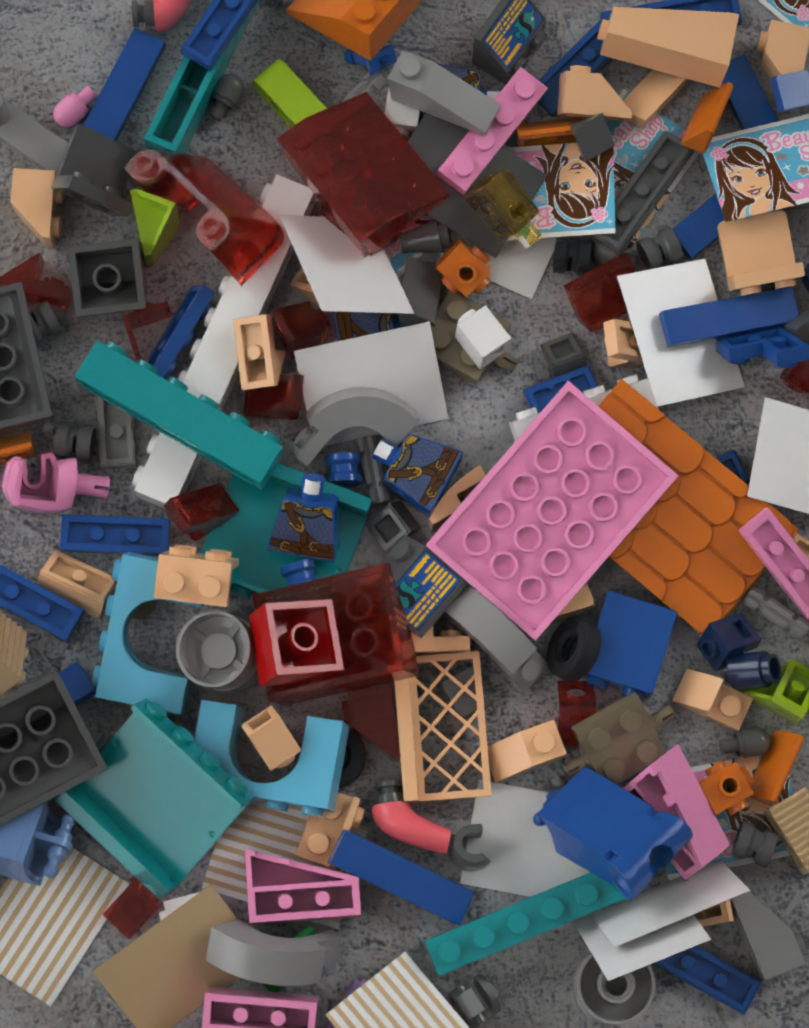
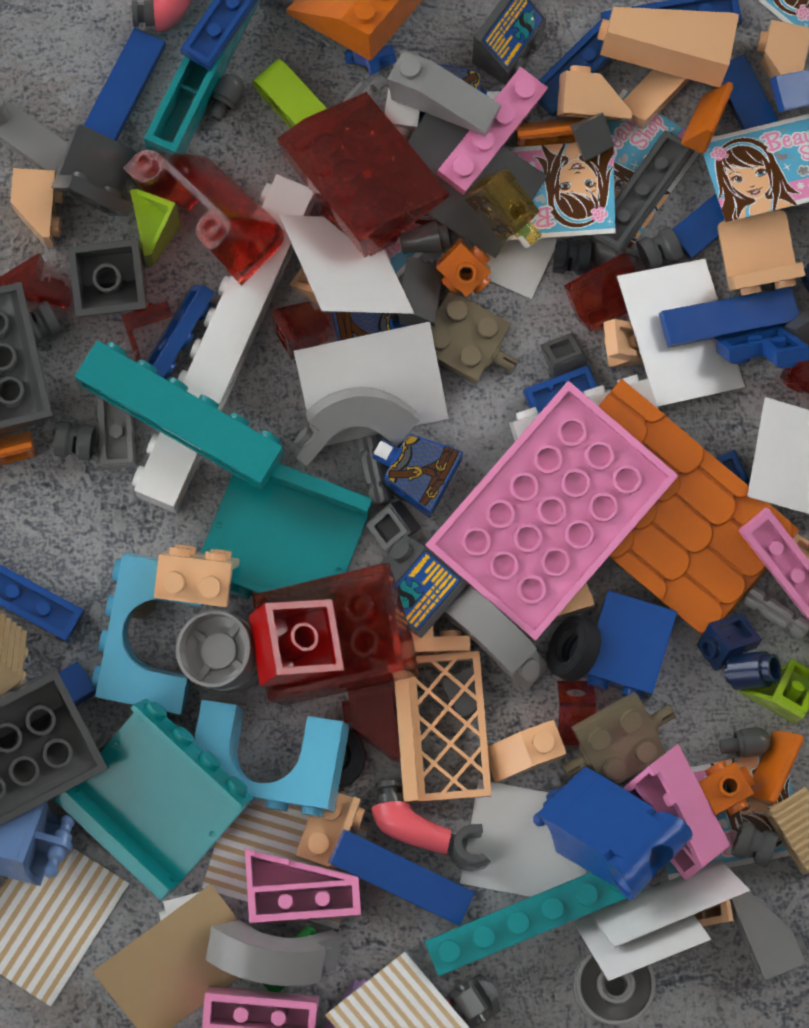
bright pink piece [1,451,110,514] -> none
light nougat slope [37,549,117,618] -> none
bright pink cylinder [53,86,97,128] -> none
blue plate [60,514,171,556] -> none
clear red bracket [103,876,163,939] -> none
clear red slope [164,483,239,541] -> none
light nougat slope [233,314,285,390] -> none
light nougat slope [241,705,302,771] -> none
clear red slope [243,372,304,420] -> none
torso [267,473,340,563] -> none
blue wheel [280,559,322,598] -> none
blue wheel [325,452,362,488] -> none
light nougat slope [429,465,486,531] -> none
white brick [455,305,511,369] -> none
blue tile [652,946,762,1015] -> none
light nougat slope [671,669,754,732] -> none

